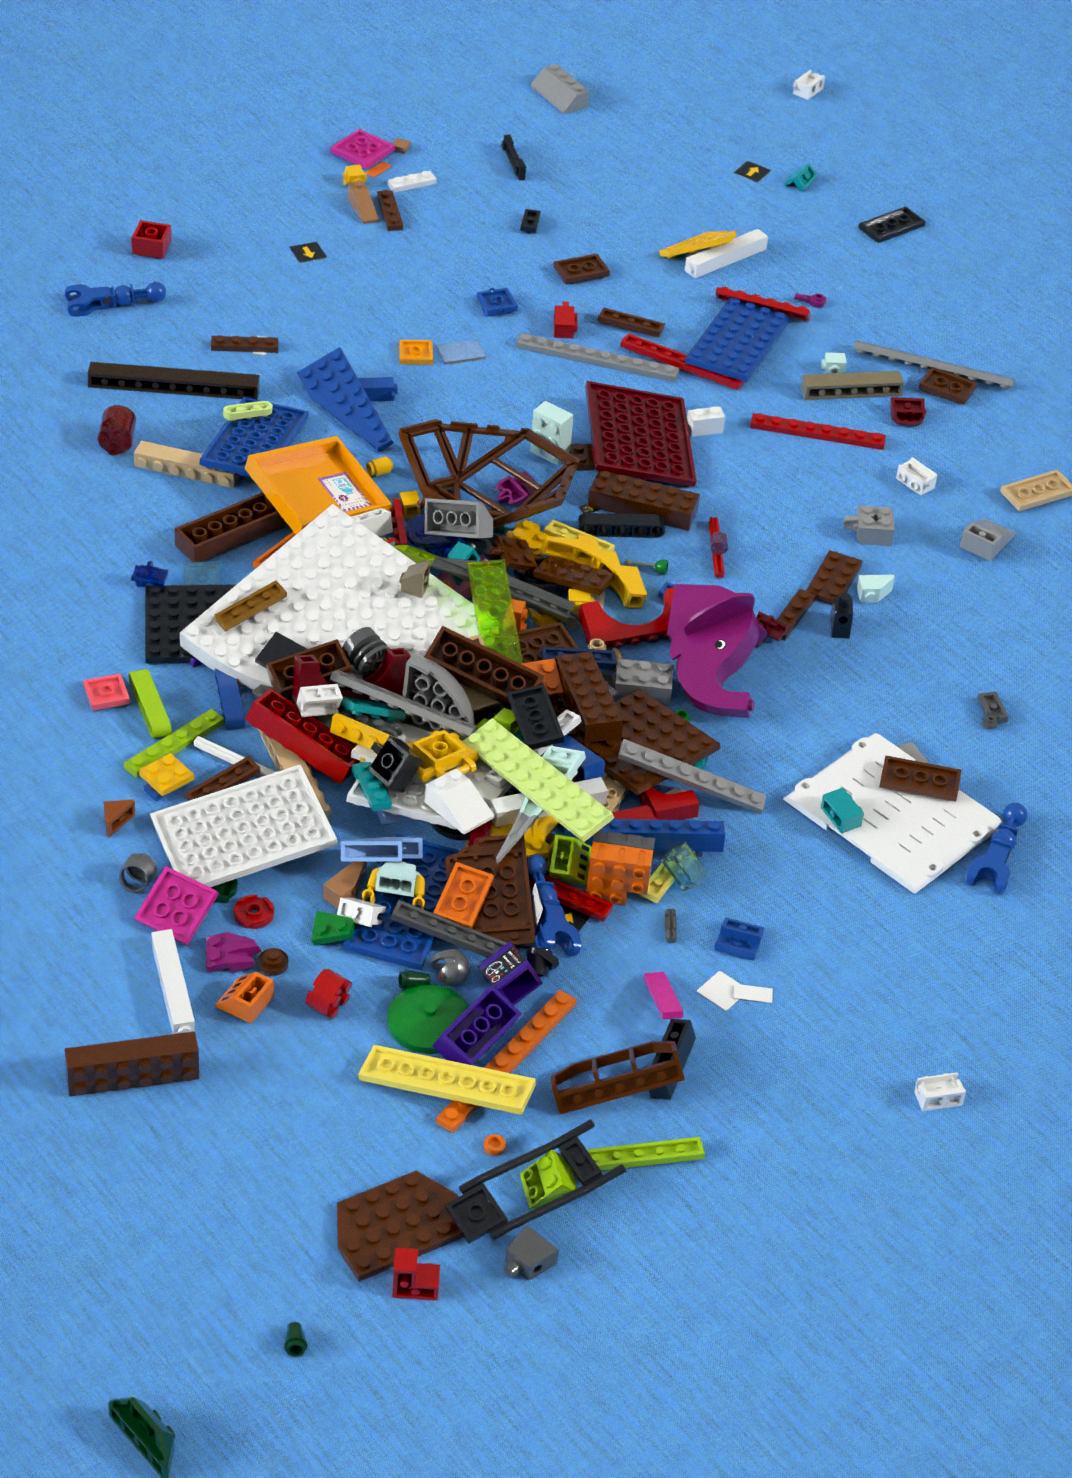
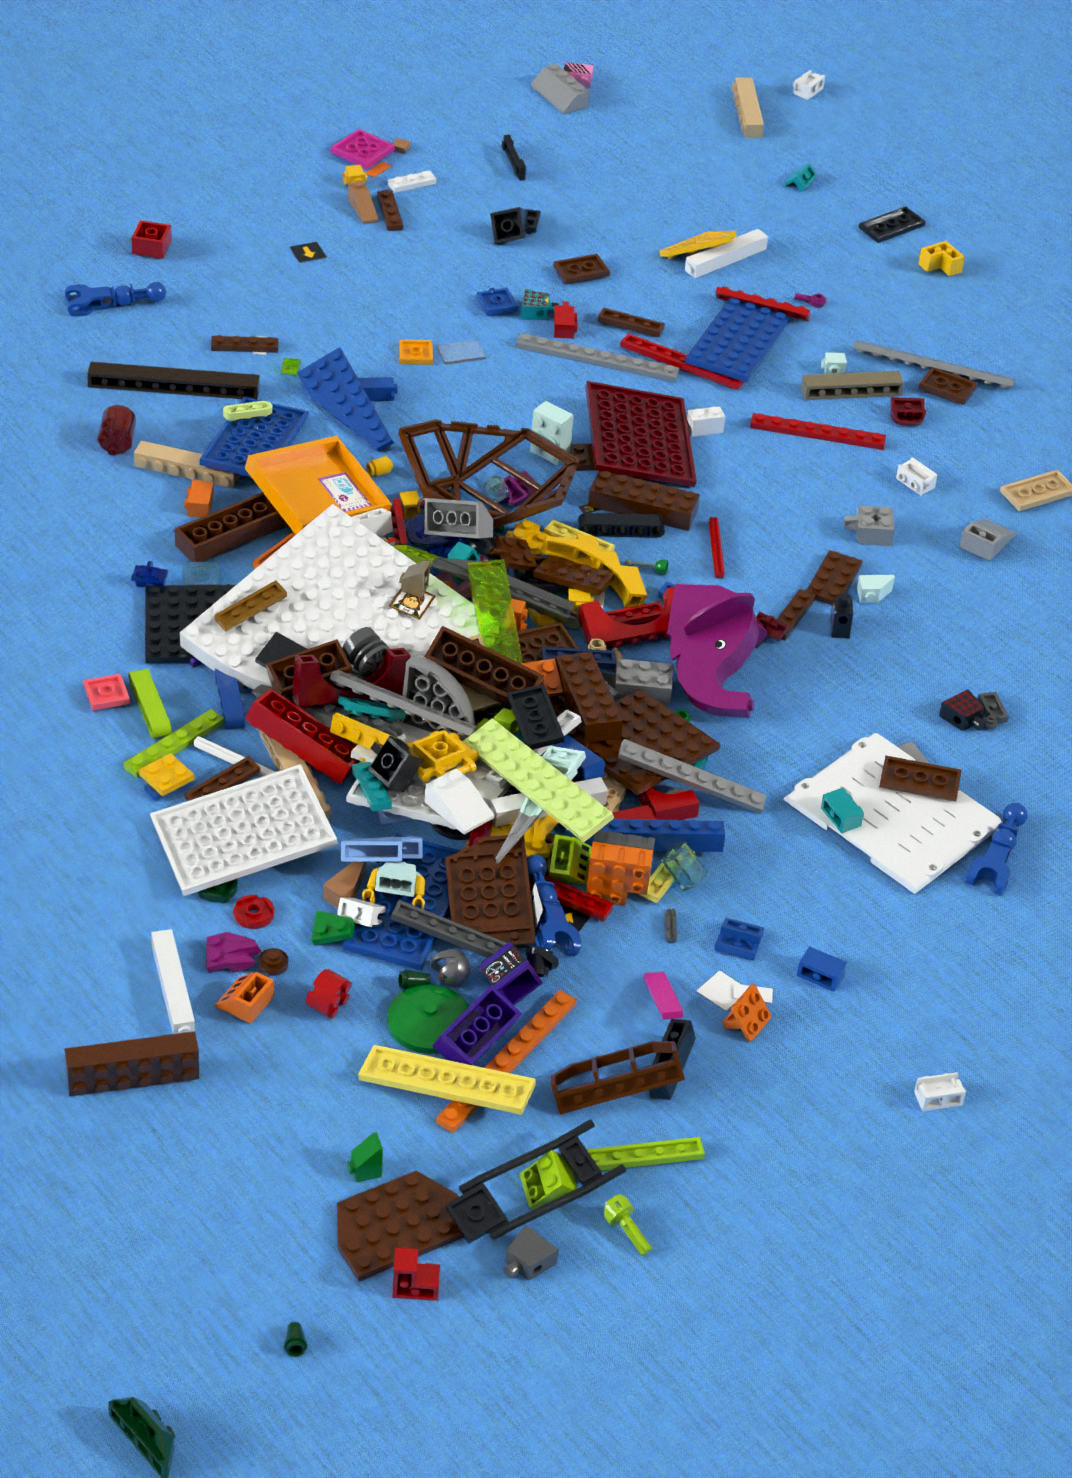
dark orange slope [104,799,135,837] -> none
flat silver helmet [119,853,157,892] -> none
dark pink plate [134,866,219,946] -> none
white hinge [296,684,343,717] -> none
orange plate [433,862,494,929] -> none
orange tile [483,1134,506,1156] -> none
clear purple wheel [710,532,728,555] -> none
black sticker [734,161,771,182] -> none
none -> orange brick [184,480,214,517]
none -> clear neon green plate [281,358,301,375]
none -> green slope [347,1132,383,1182]
none -> sticker [389,589,436,620]
none -> clear light blue head [483,476,509,502]
none -> black slope [490,207,528,245]
none -> teal torso [521,289,559,320]
none -> bright pink brick [563,62,594,87]
none -> lime piece [604,1194,653,1256]
none -> red plate [605,601,663,625]
none -> orange bracket [722,984,772,1041]
none -> tan brick [732,77,764,138]
none -> blue brick [797,946,847,992]
none -> yellow brick [918,241,965,276]
none -> black torso [939,689,986,731]

